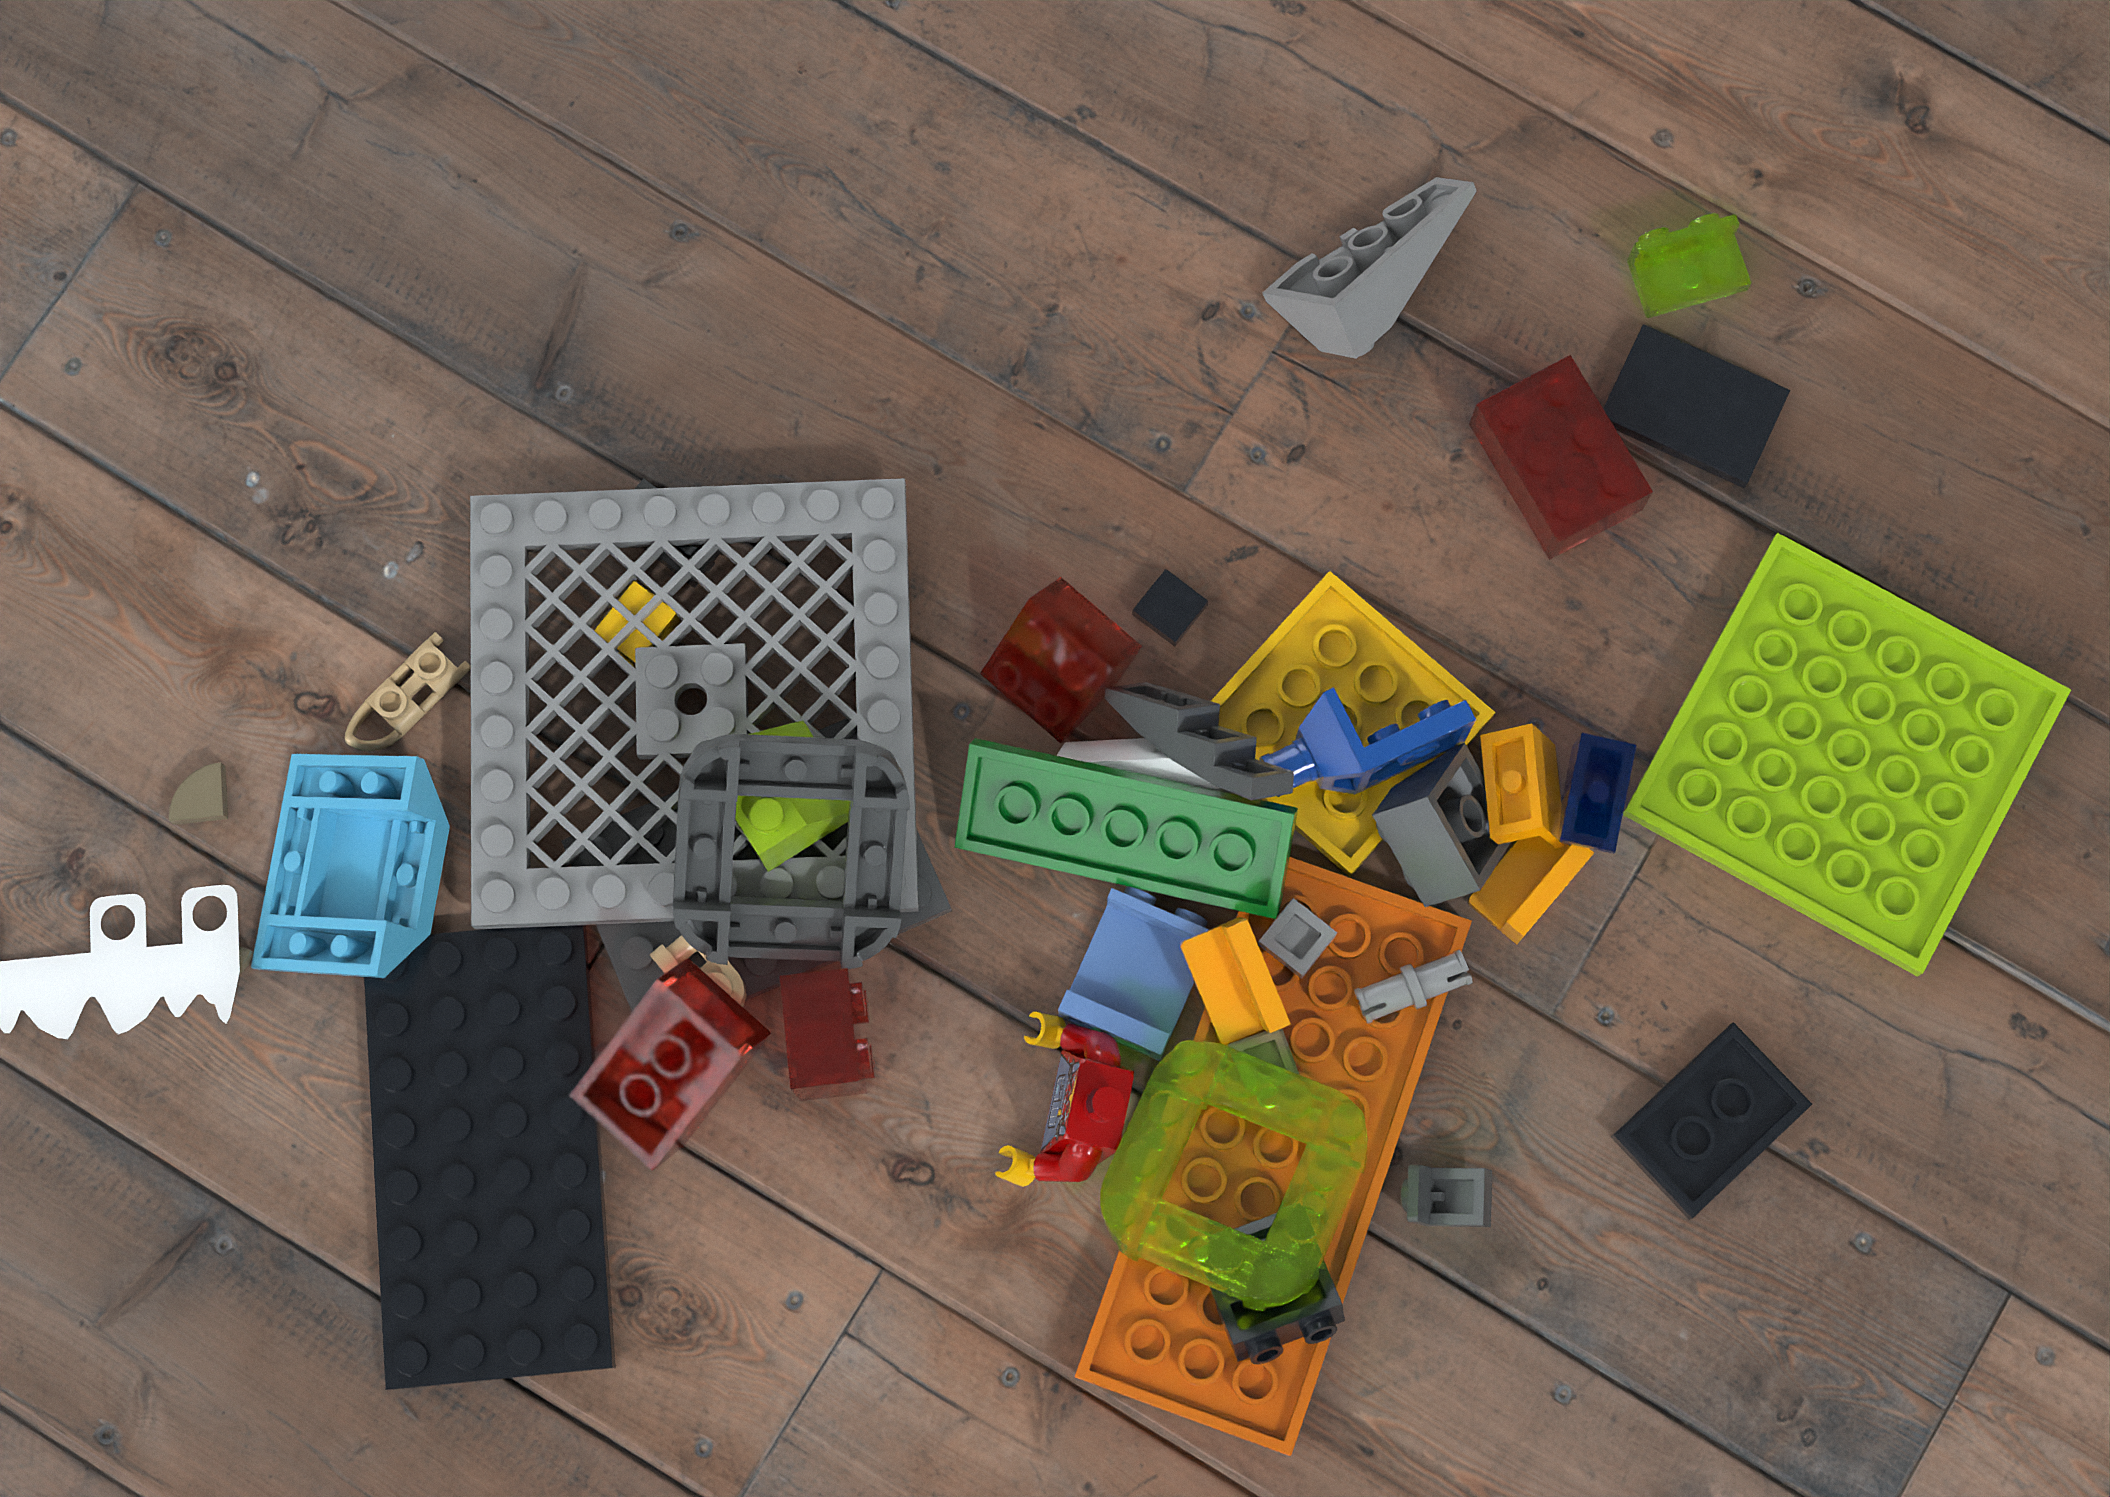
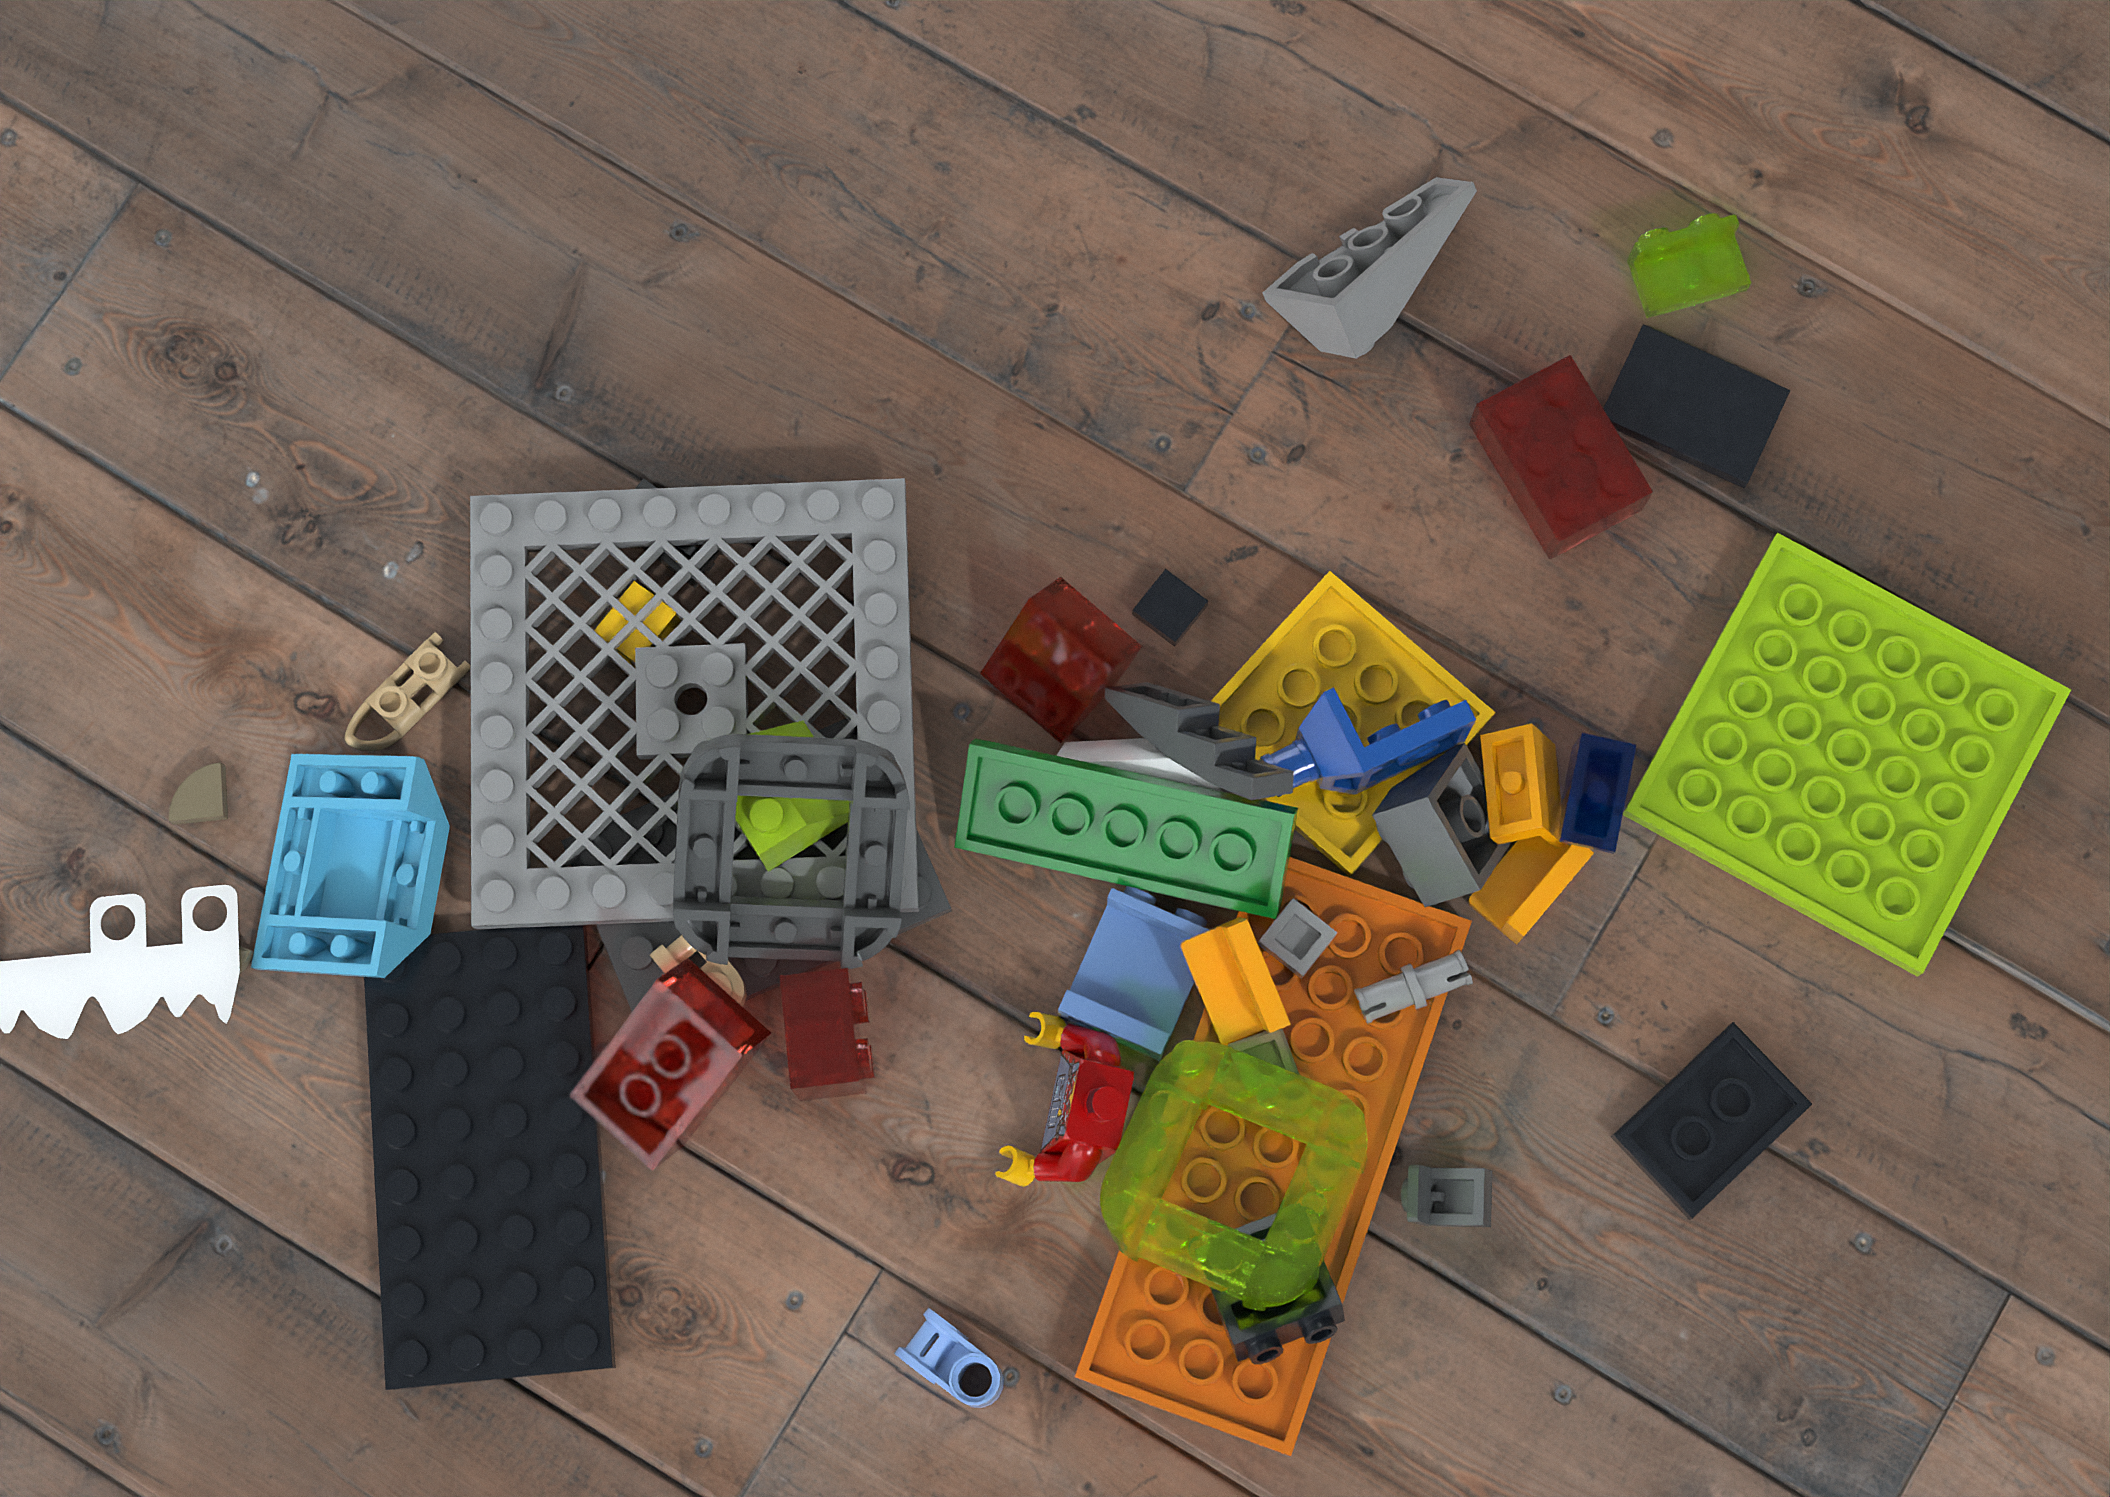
none -> light blue piece [894,1307,1004,1408]

